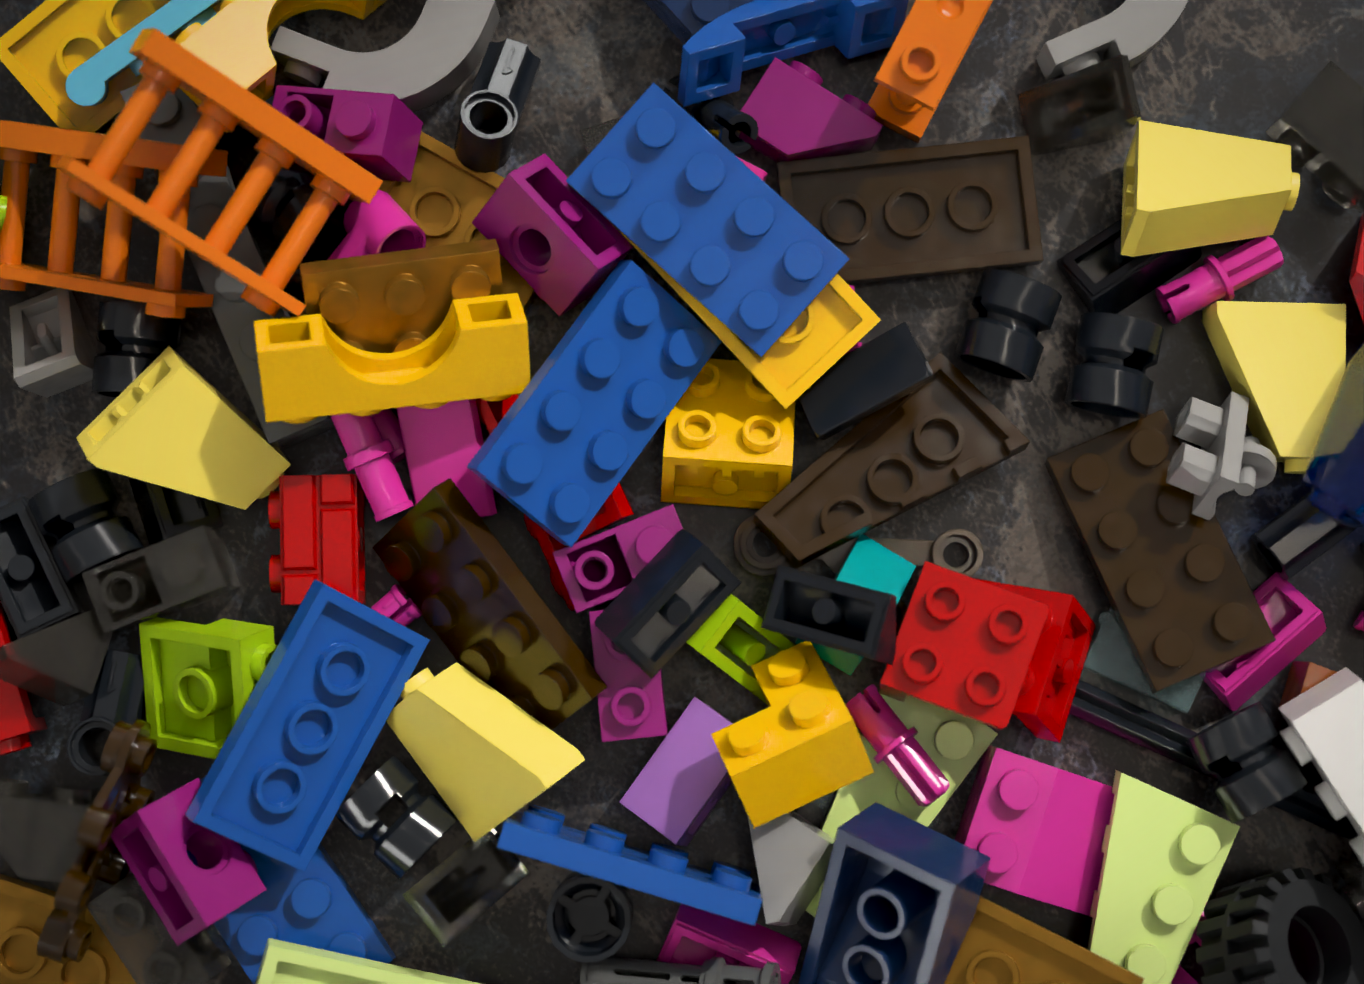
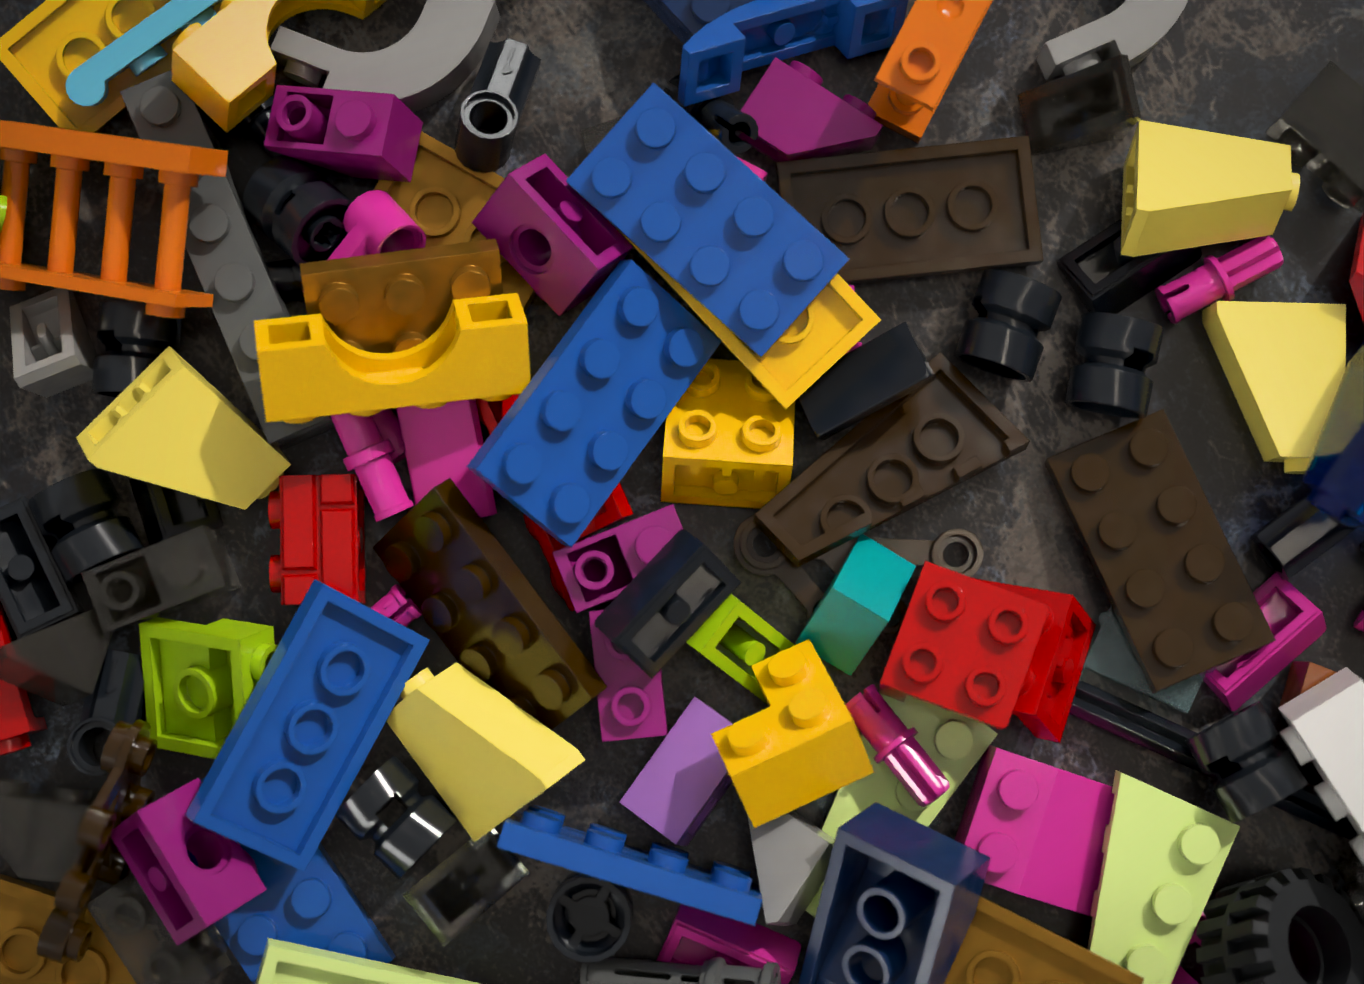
orange fence [56,28,383,318] -> none
black slope [761,565,896,665] -> none
light grey hips [1166,391,1277,521] -> none

